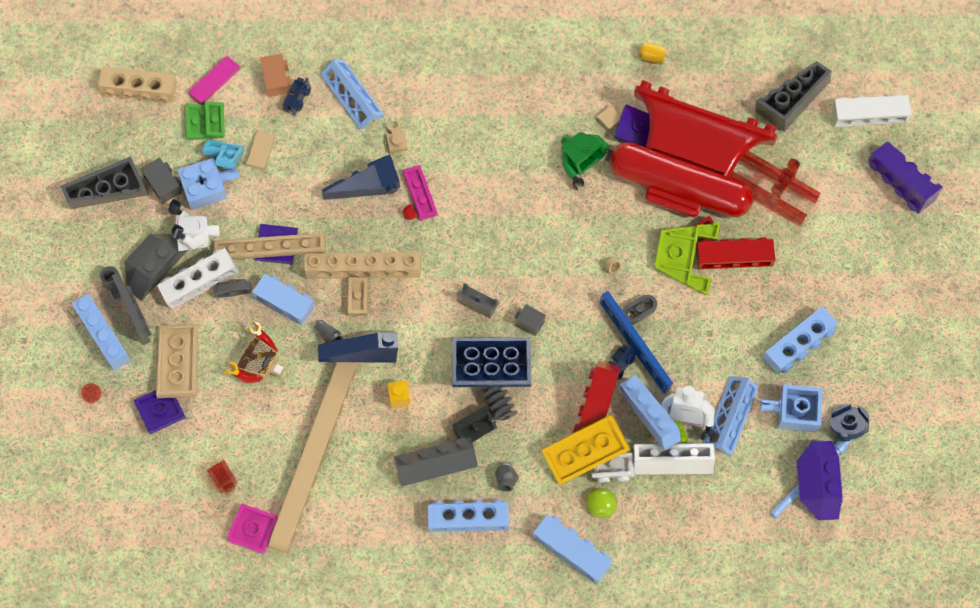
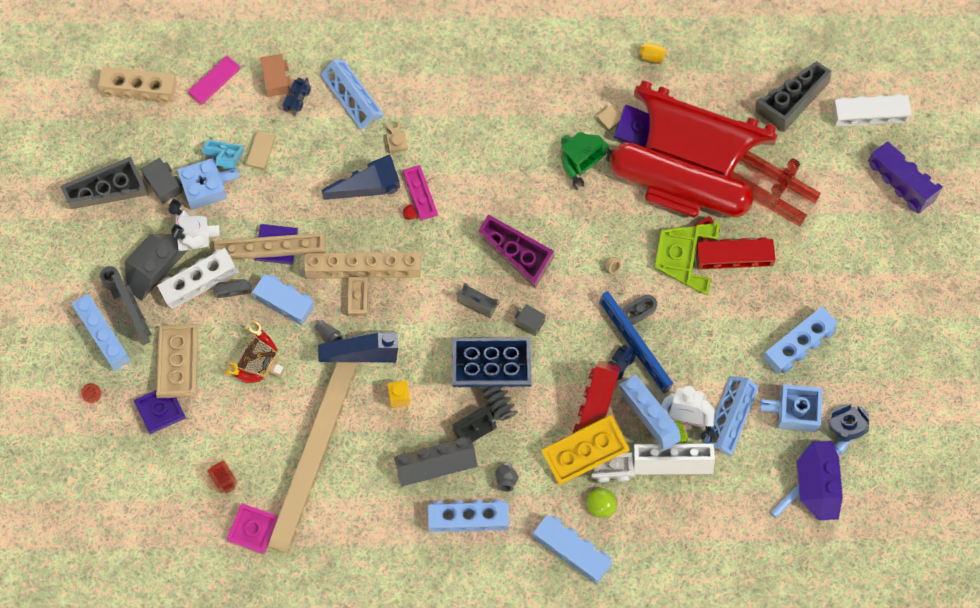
bright green slope [185,101,225,140] -> none
none -> magenta wedge [479,214,555,288]

